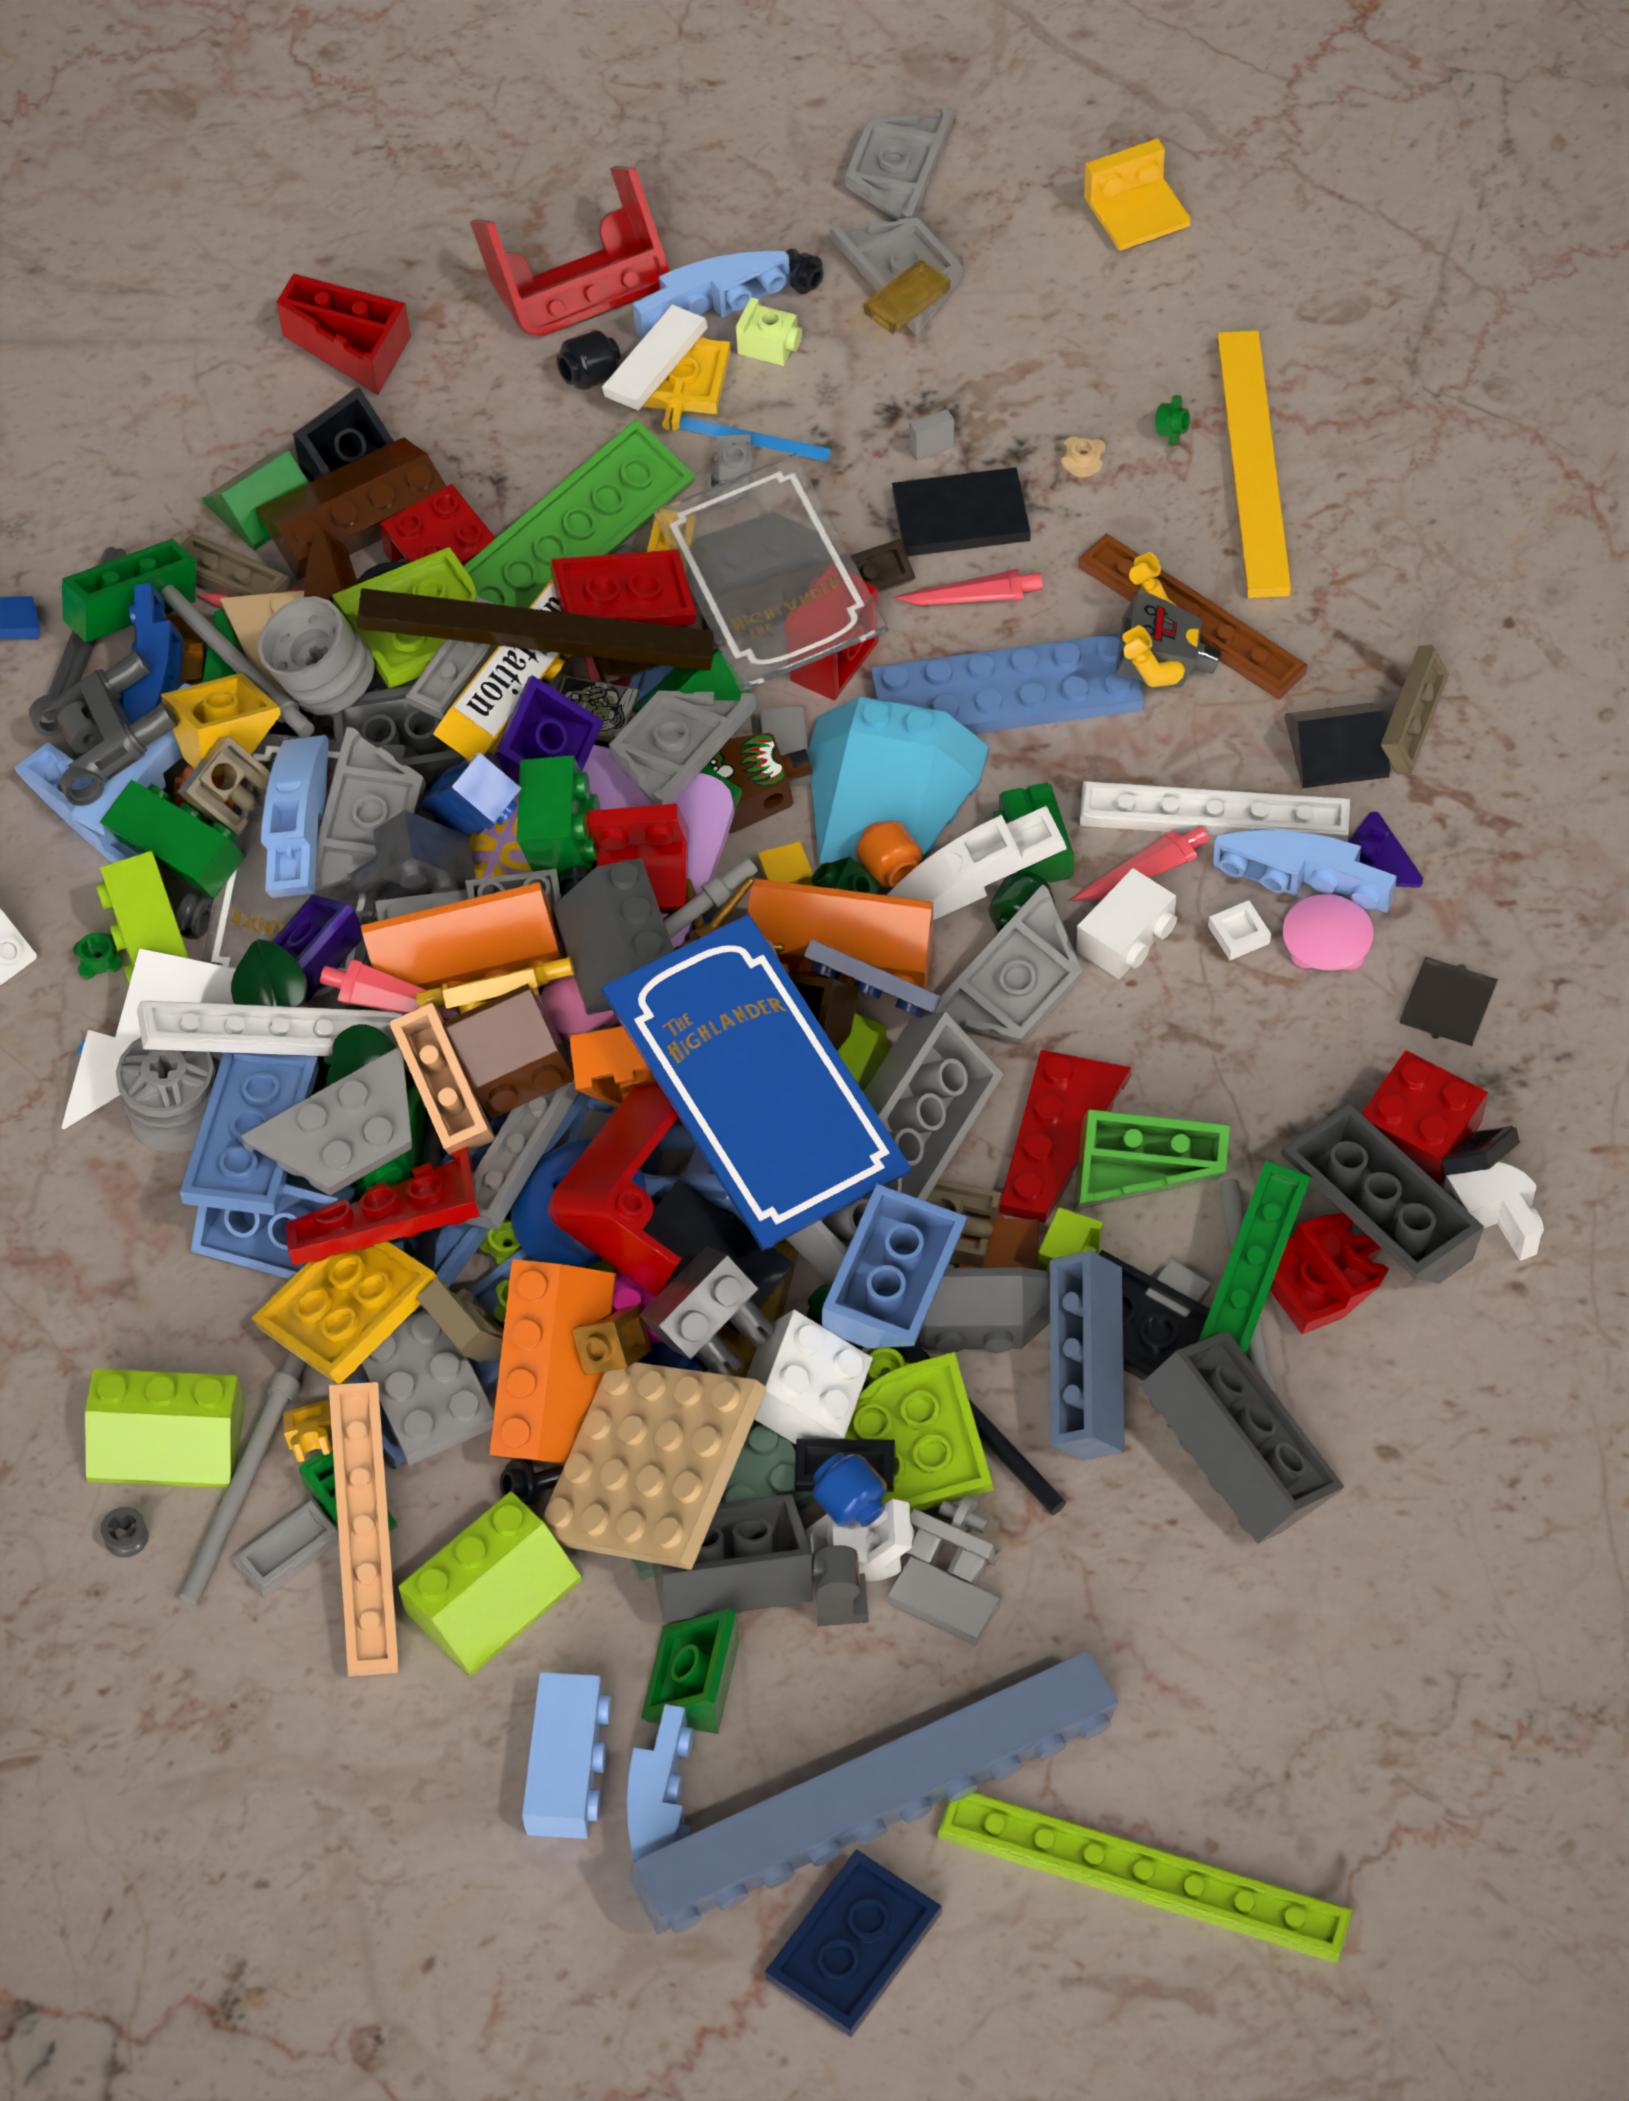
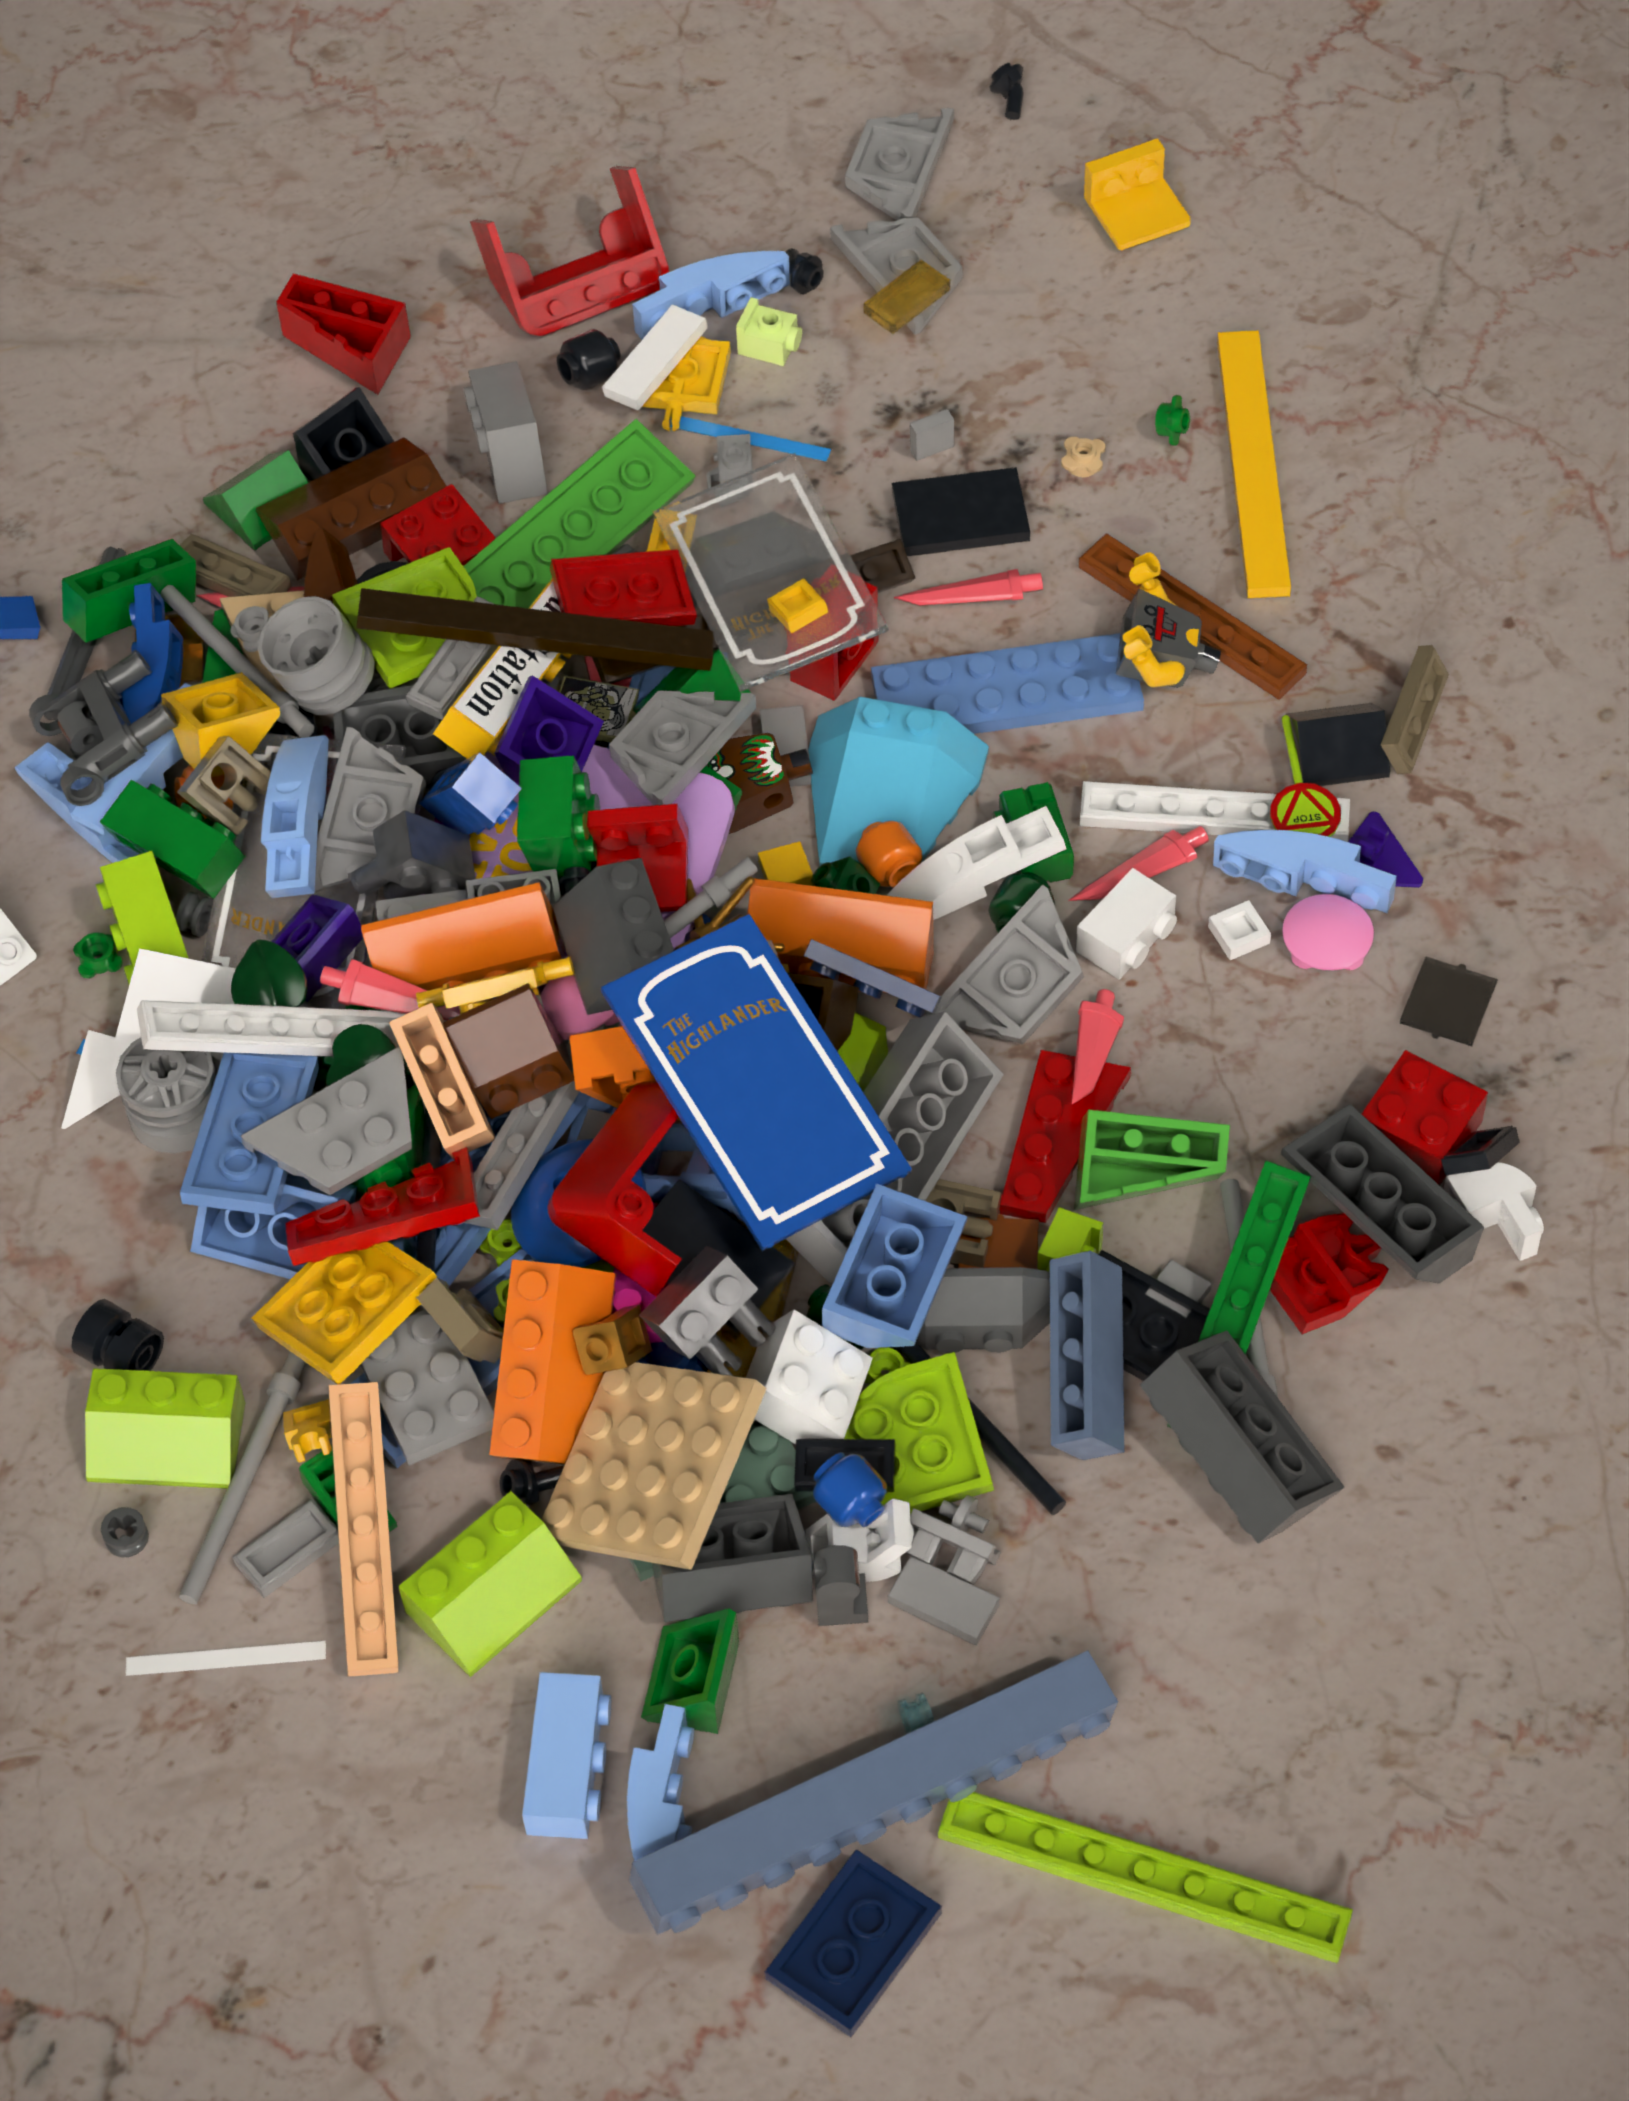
none -> black wheel [71,1299,164,1371]
none -> white sticker [126,1641,326,1676]
none -> light grey plate [230,606,269,652]
none -> light grey wedge [464,361,548,504]
none -> yellow tile [767,578,829,634]
none -> clear light blue bush [898,1692,935,1734]
none -> black plate [989,63,1024,120]
none -> coral bar [1072,989,1124,1104]
none -> piece [1270,715,1341,837]

